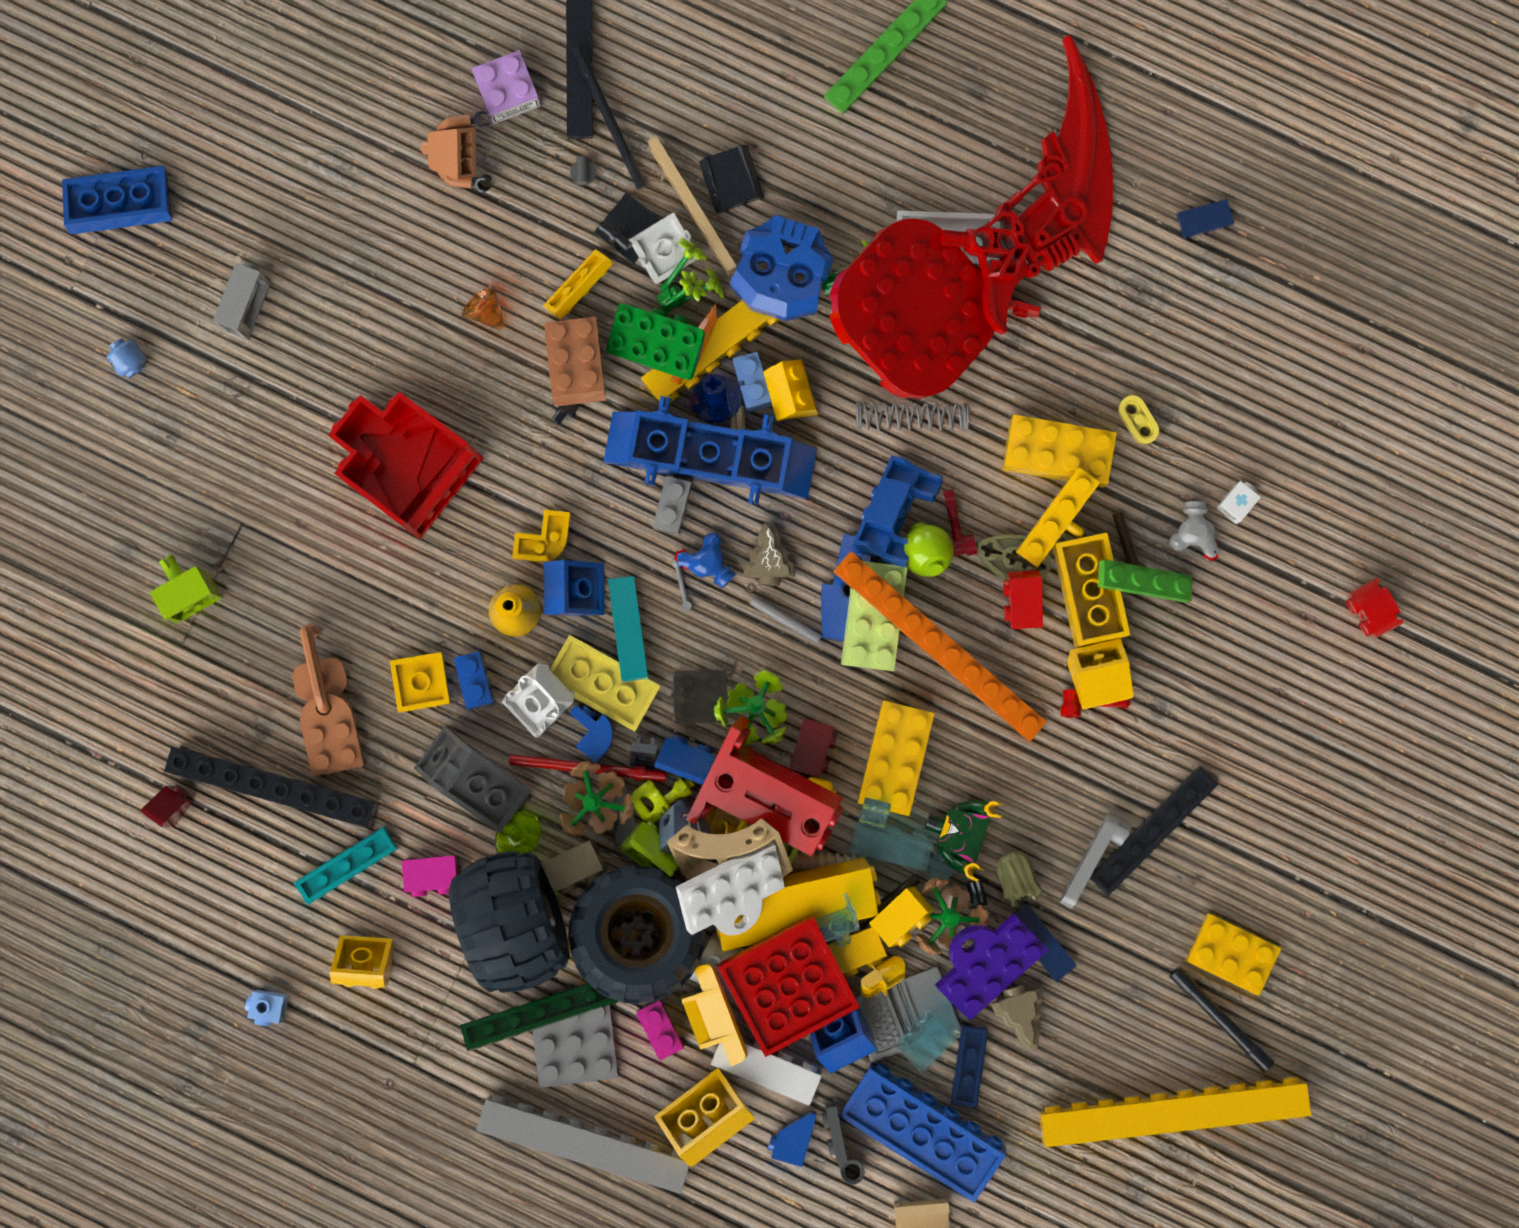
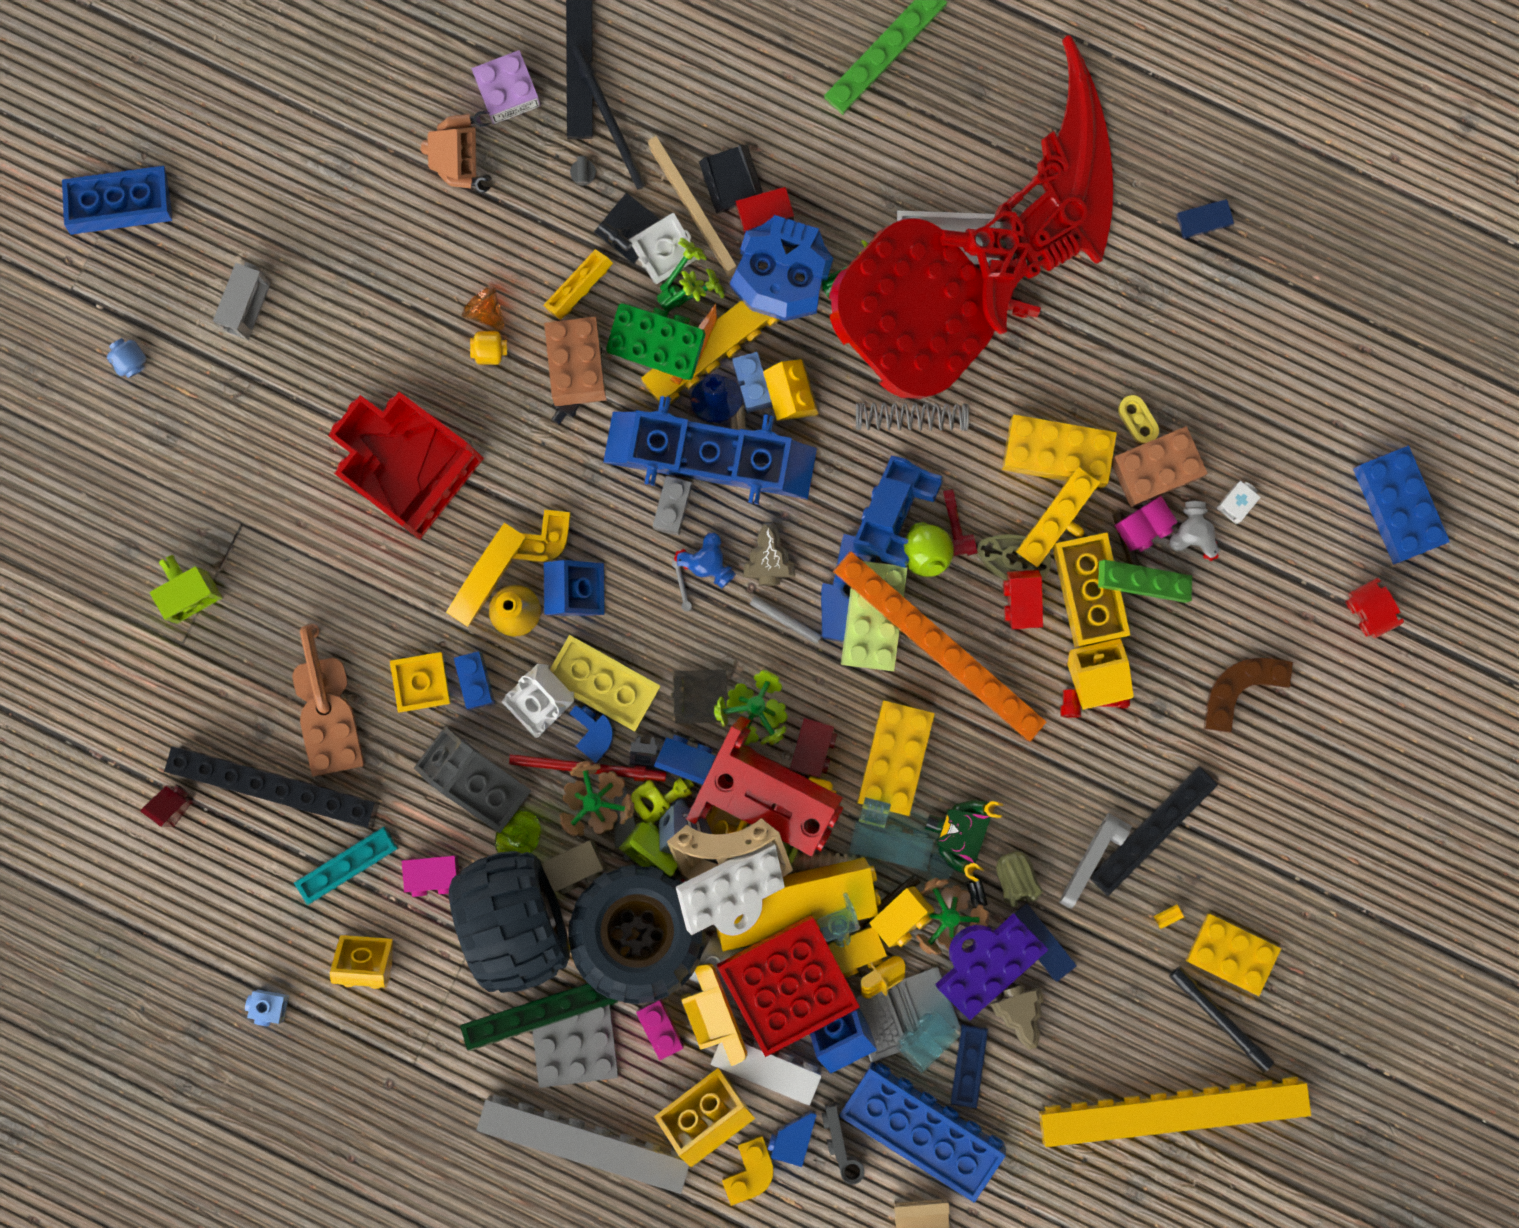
teal tile [608,576,648,682] -> none
none -> yellow slope [446,522,526,627]
none -> yellow head [470,331,507,365]
none -> yellow plate [722,1135,773,1206]
none -> red brick [736,187,794,236]
none -> nougat brick [1112,426,1208,508]
none -> dark pink brick [1114,496,1178,552]
none -> yellow piece [1153,901,1185,929]
none -> reddish brown plate [1204,658,1293,733]
none -> blue brick [1353,445,1450,565]

